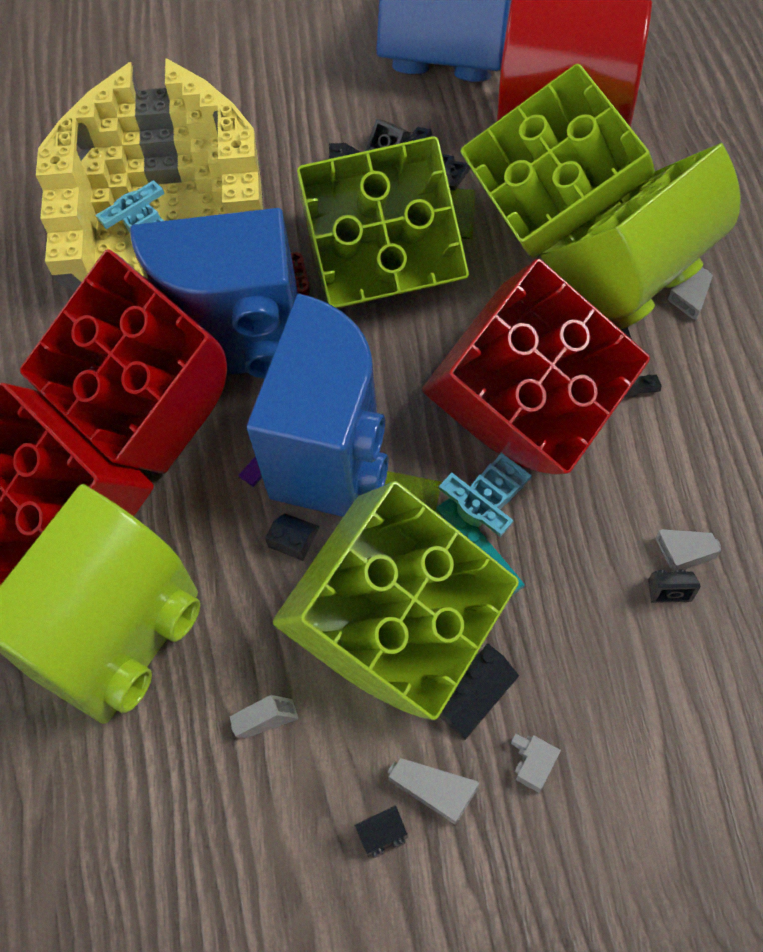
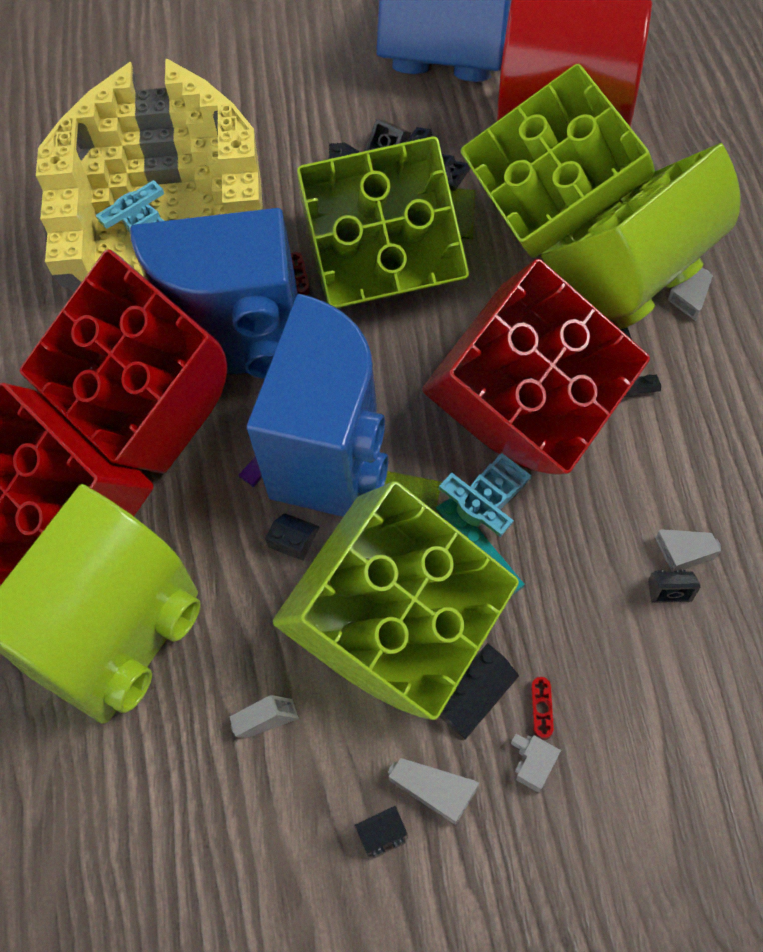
none -> red beam [531,677,554,740]

